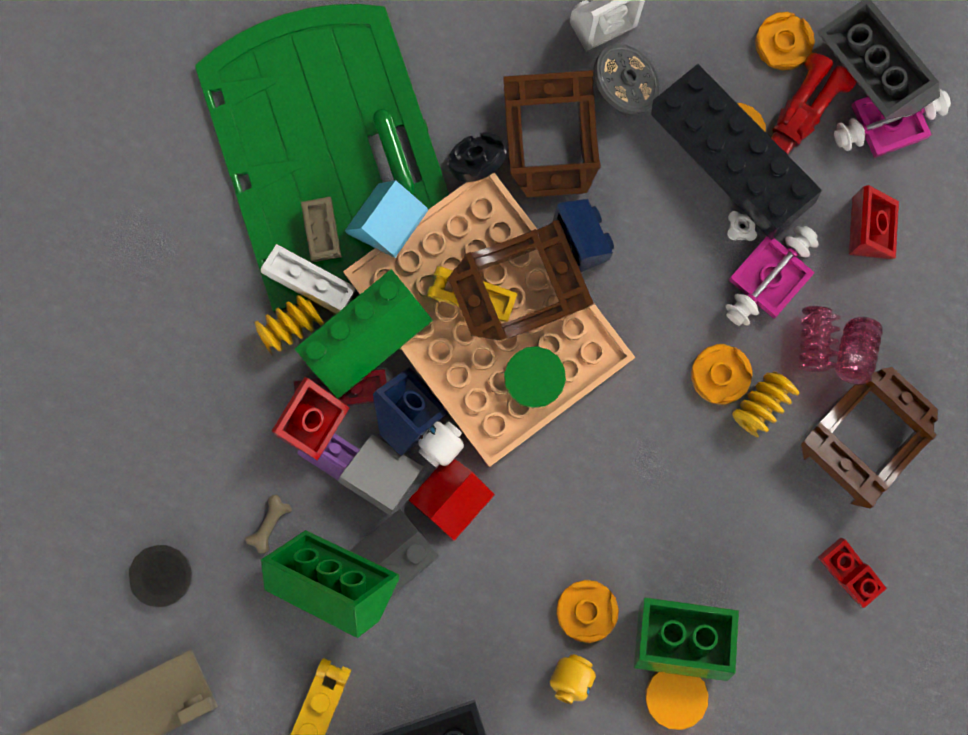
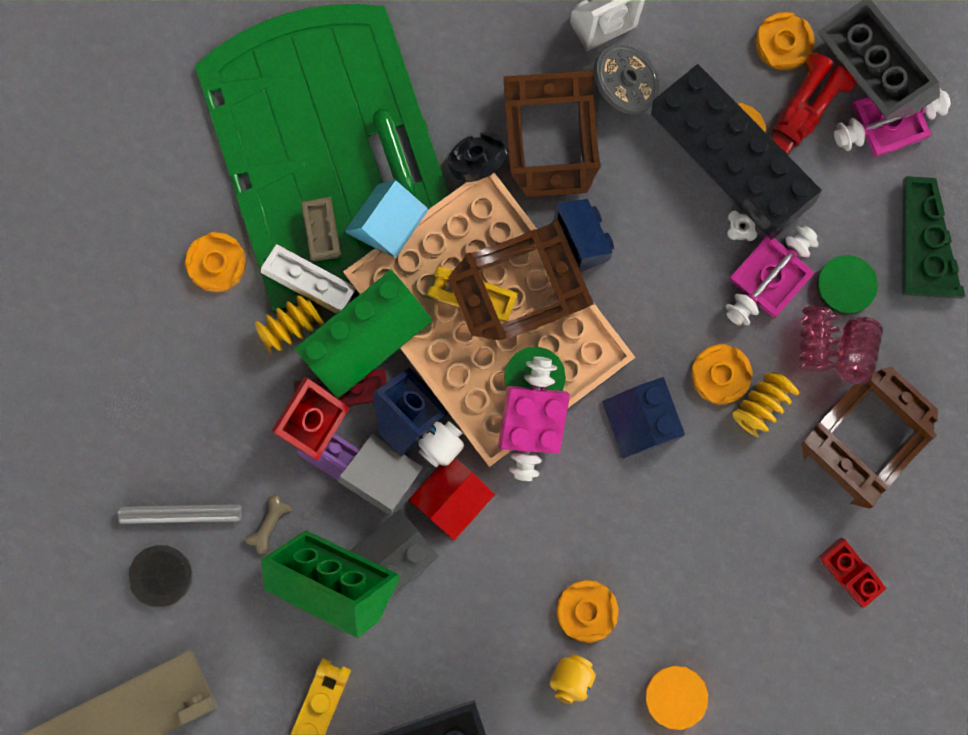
green brick [634,597,739,681] -> none
red slope [849,185,899,259] -> none
none -> light grey axle [118,504,242,524]
none -> light orange tile [185,232,247,293]
none -> dark pink plate [498,357,570,481]
none -> dark blue slope [602,377,685,459]
none -> green tile [816,255,878,315]
none -> dark green wing [902,176,966,299]

